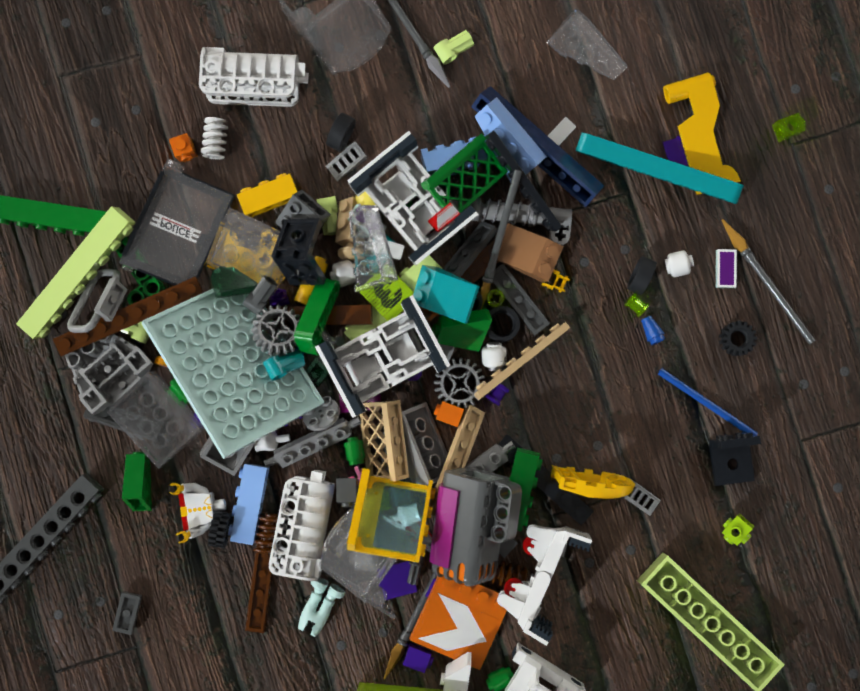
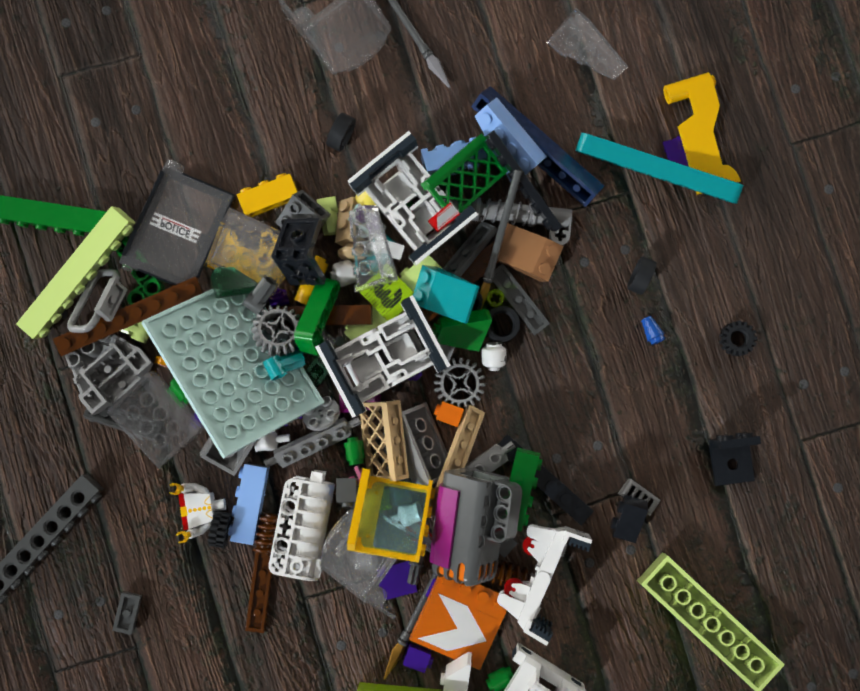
green slope [122,452,152,512] -> none
orange brick [169,133,198,162] -> none
white piece [199,47,309,107] -> none
white piece [201,117,228,160] -> none
light aqua piece [298,578,345,637] -> none
light grey slope [326,142,367,181] -> none
yellowish green piece [434,30,474,65] -> none
tan plate [474,322,570,401] -> none
dark purple bush [485,383,510,406] -> none
yellow piece [541,269,570,293] -> none
white sticker [548,117,576,146] -> none
yellow slope [551,465,635,499] -> none
clear neon green bush [624,293,650,318] -> none
blue piece [657,368,758,436] -> none
white head [664,250,694,277] -> none
tile [716,249,737,288] -> none
dark grey piece [722,219,815,344] -> none
lime brick [722,513,755,546] -> none
clear neon green brick [772,113,806,142] -> none
none -> black brick [610,495,648,543]

